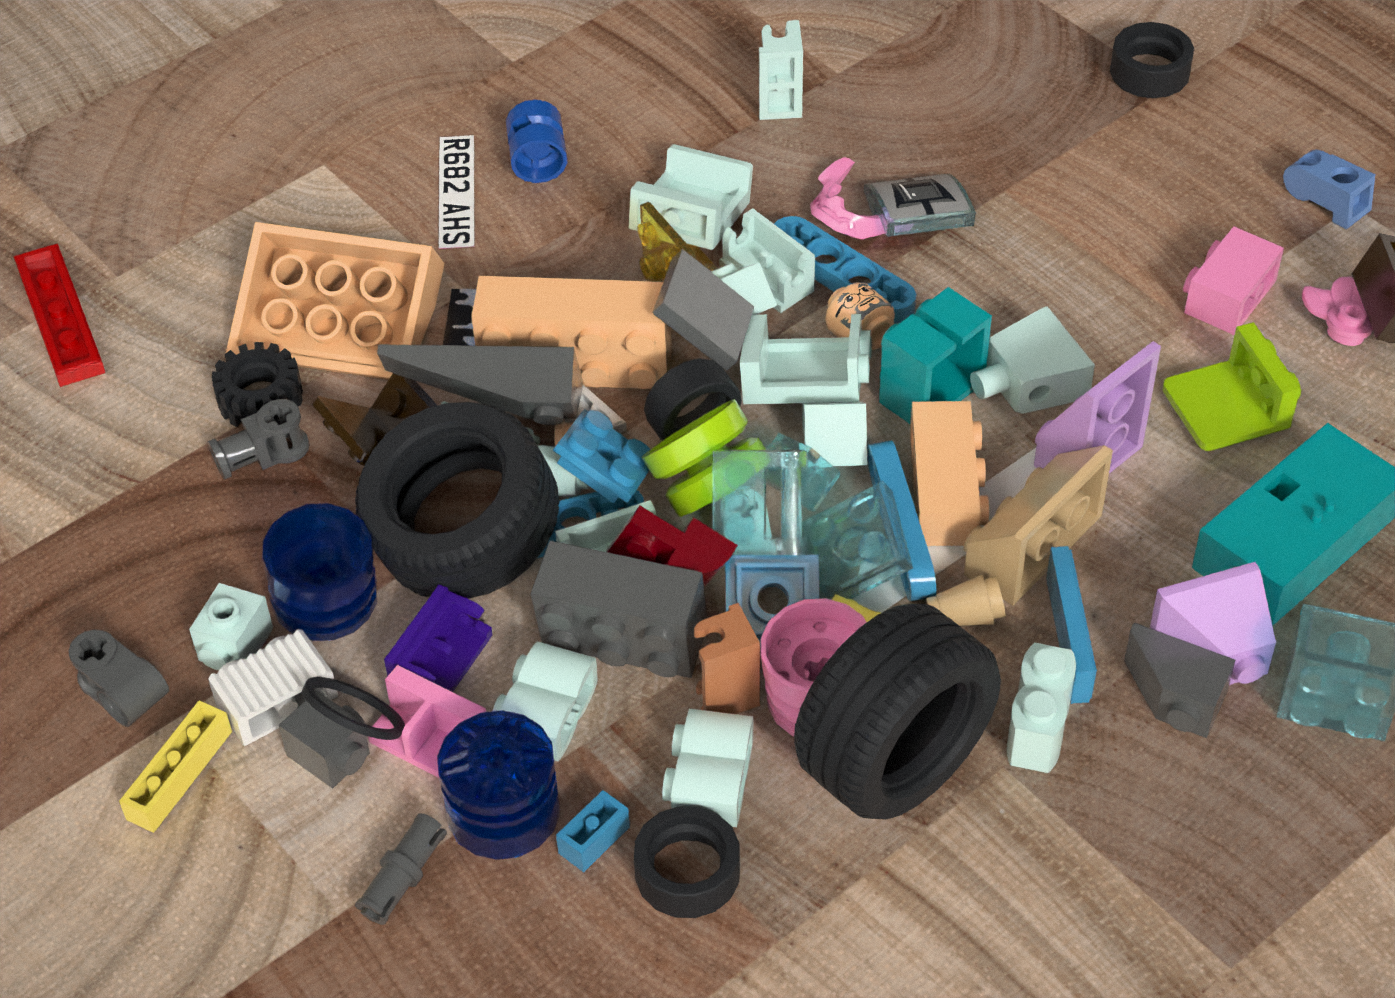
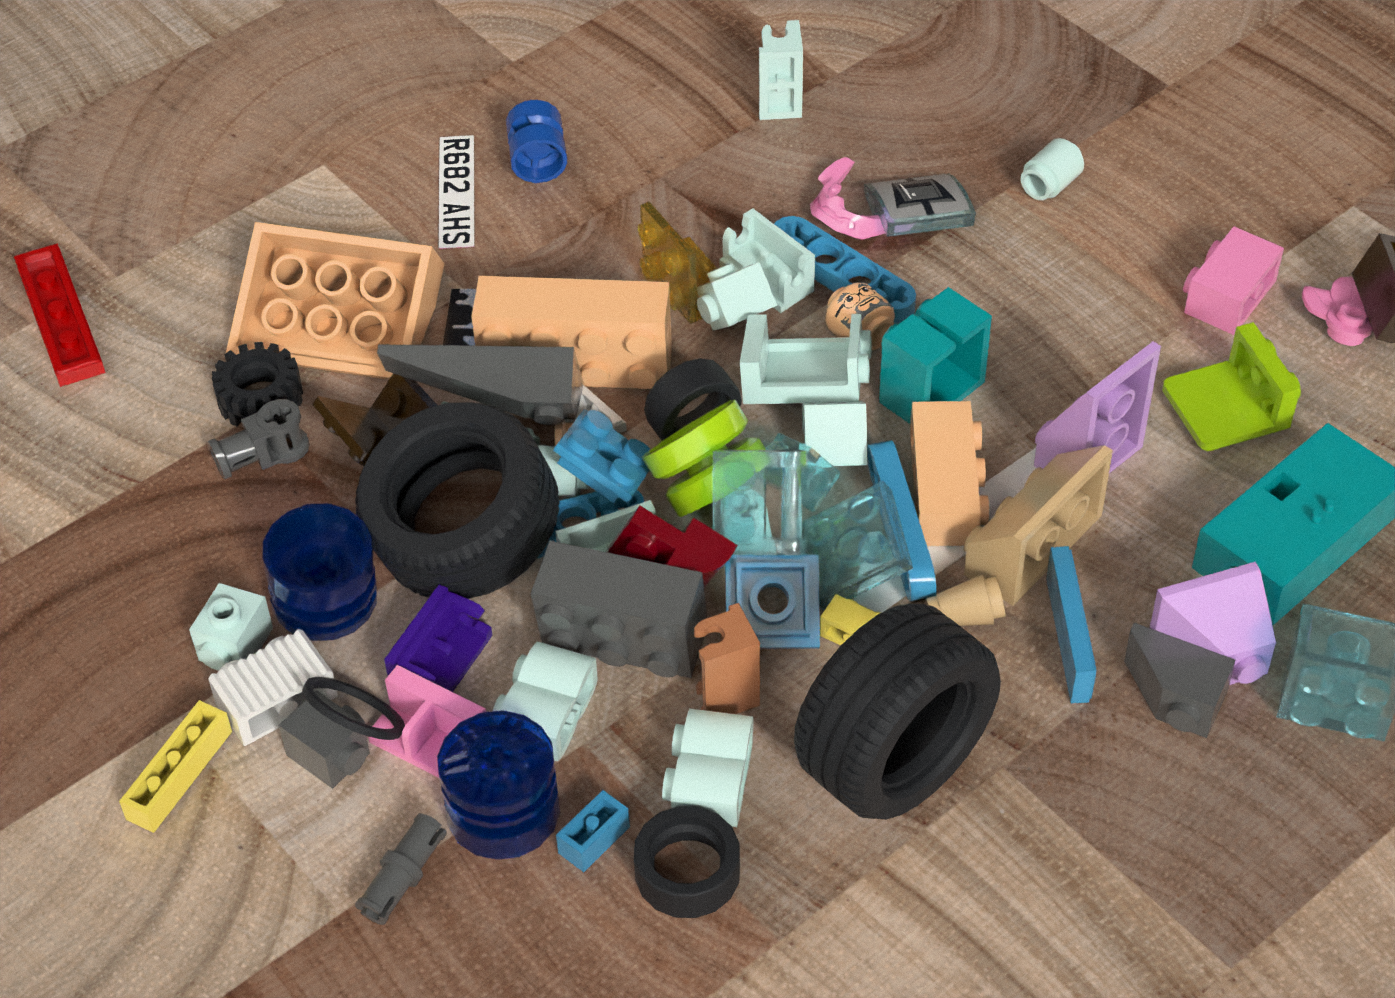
dark grey piece [68,630,169,727] -> none
light aqua panel [628,144,753,250] -> none
tile [653,249,754,370] -> none
bright pink wheel [761,598,867,737] -> none
light aqua torso [970,306,1095,414] -> none
light aqua brick [1007,643,1076,773] -> none
black tyre [1110,22,1194,98] -> none
medium blue leg [1283,149,1376,230] -> none
none -> light aqua brick [1021,138,1084,200]

